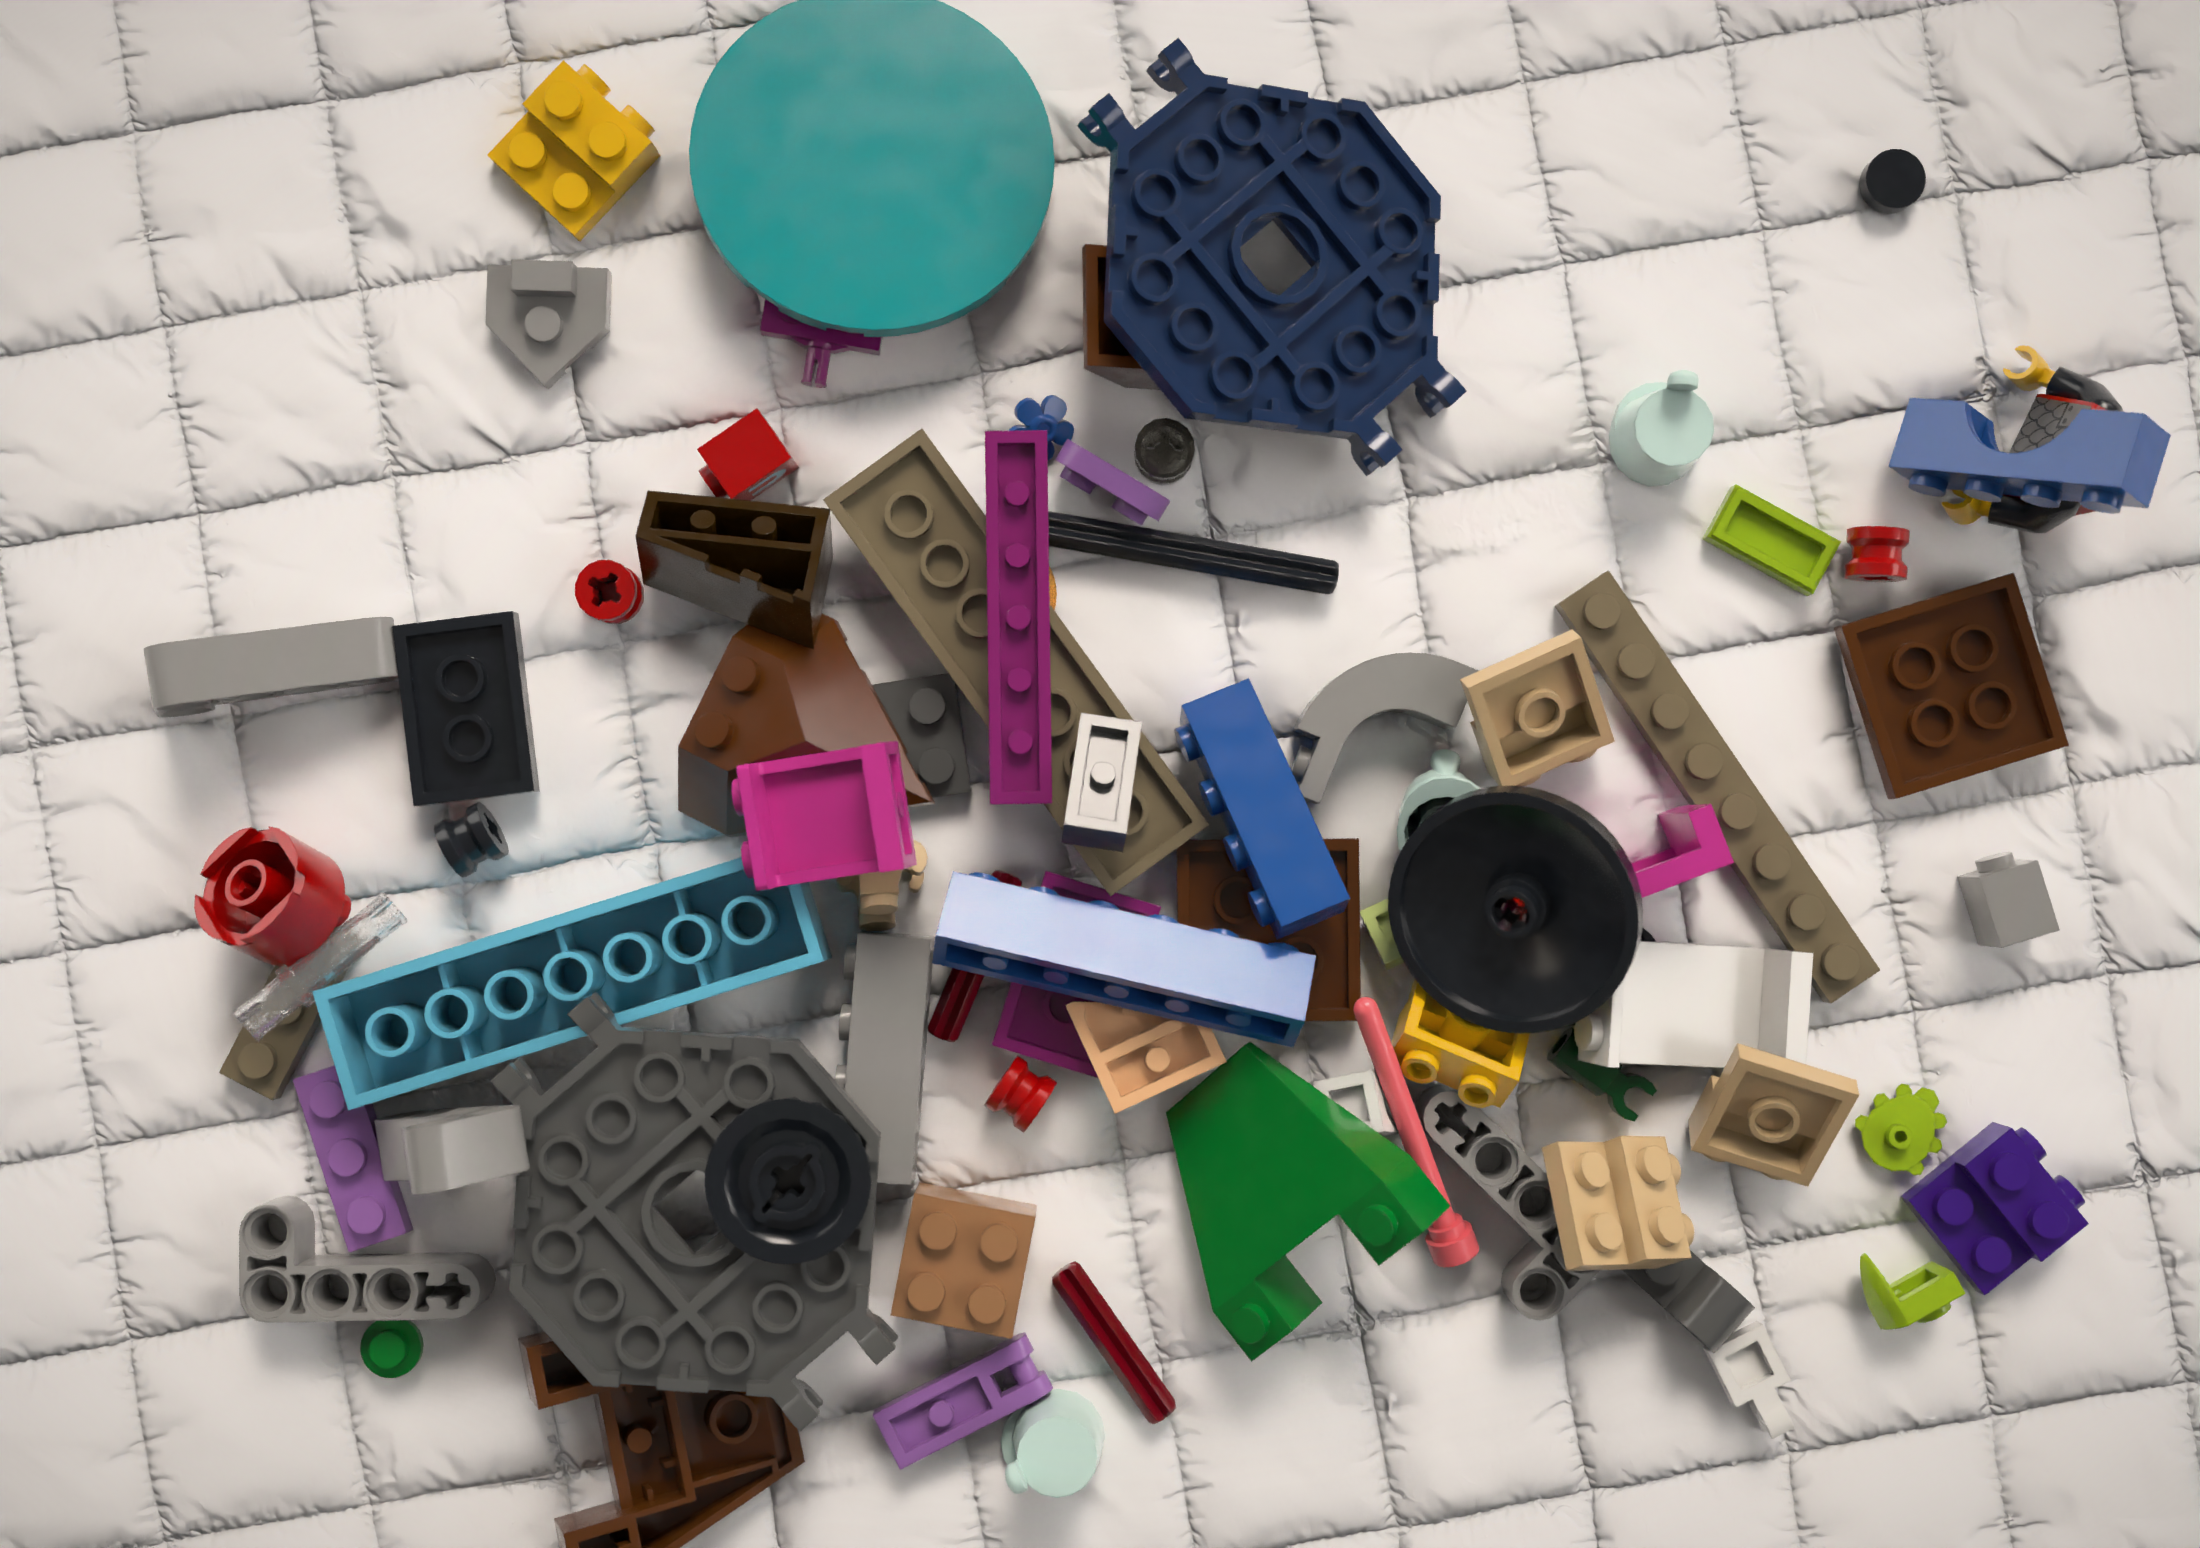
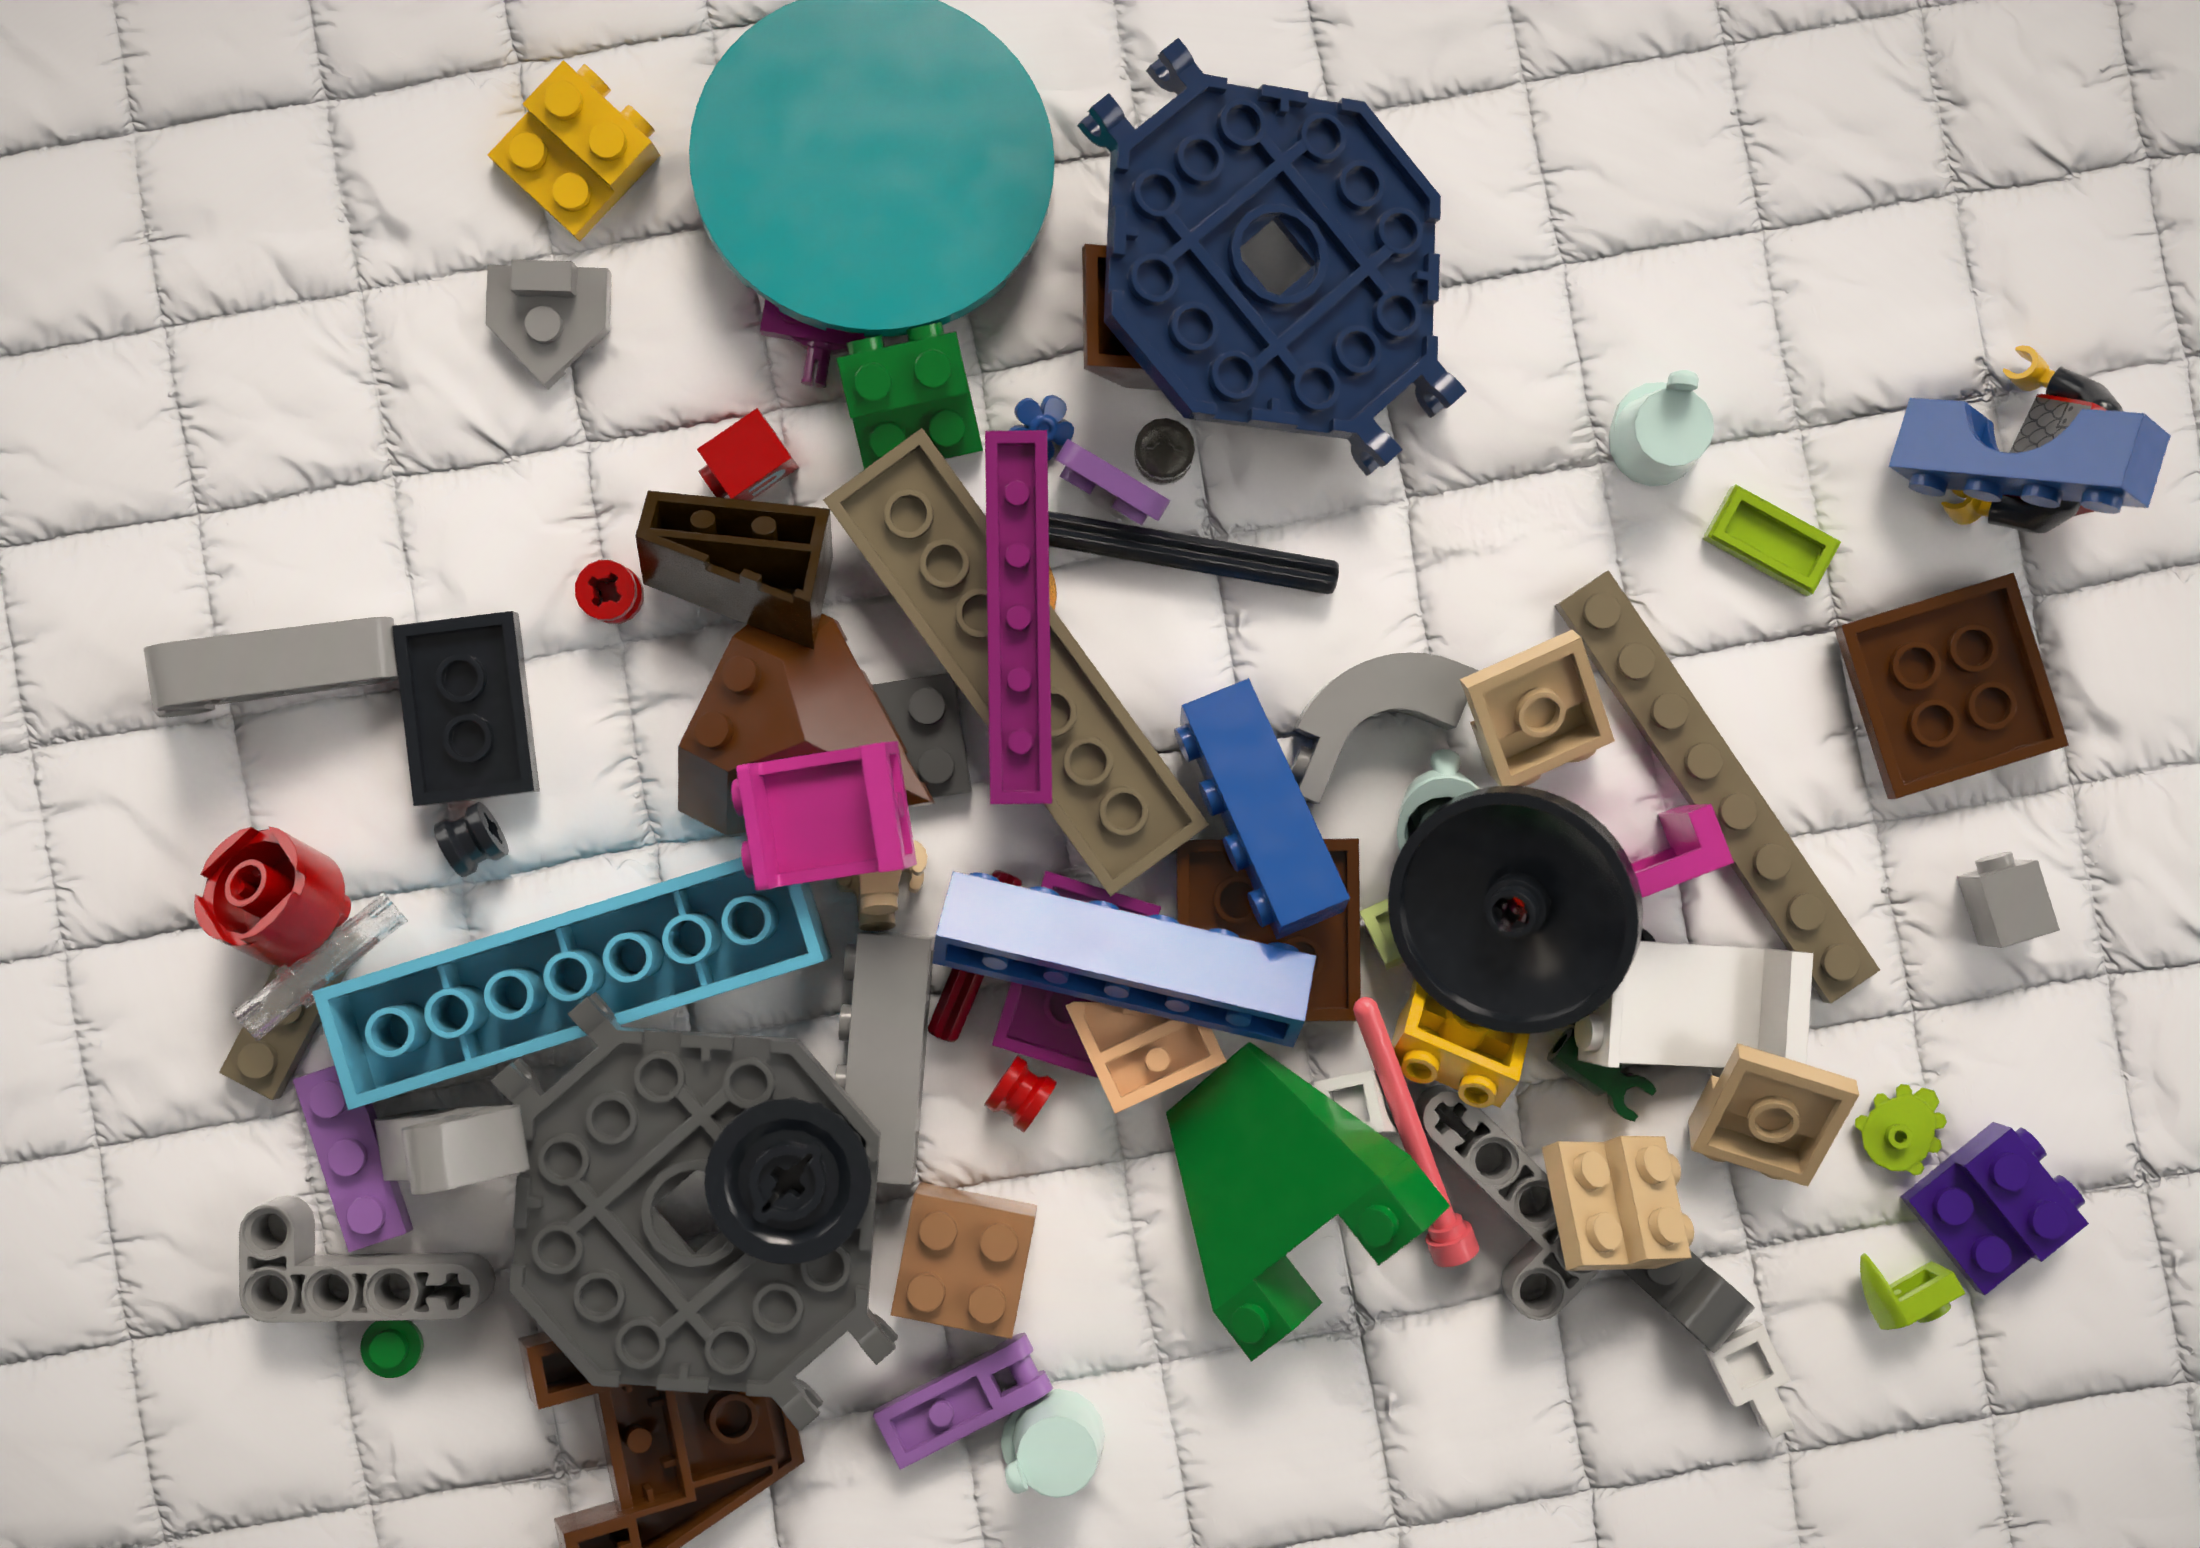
dark red axle [1052,1261,1176,1424] -> none
plate [1061,713,1142,852] -> none
red wheel [1844,526,1910,582] -> none
black tile [1859,149,1926,214] -> none
none -> green plate [836,322,983,470]

